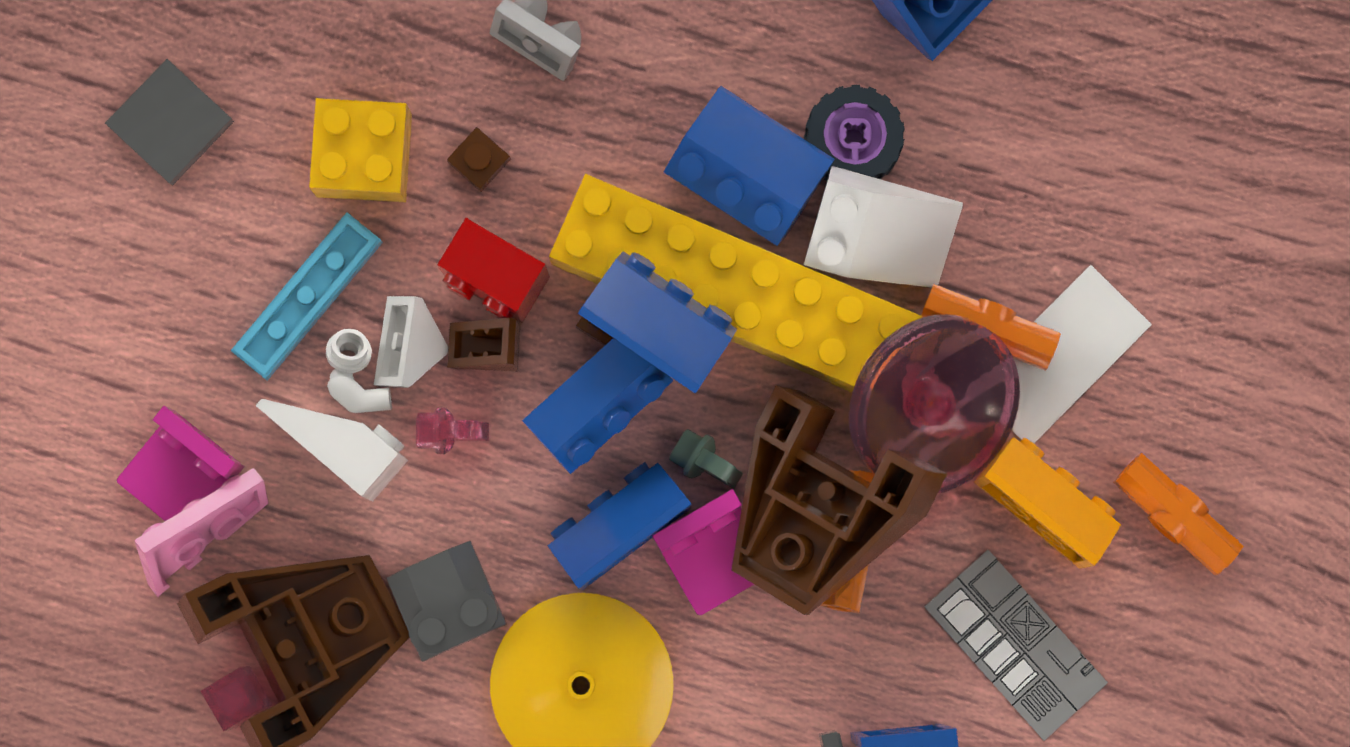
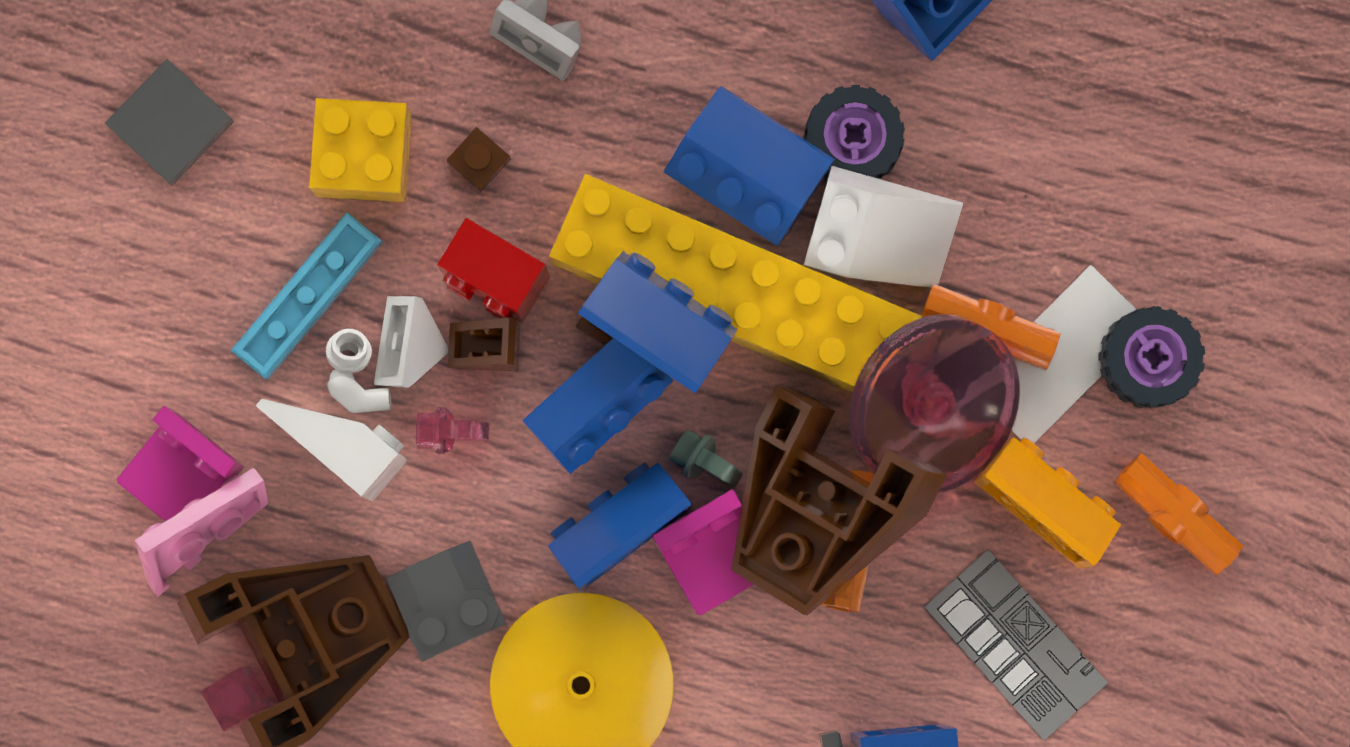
none -> black wheel [1098,306,1205,408]

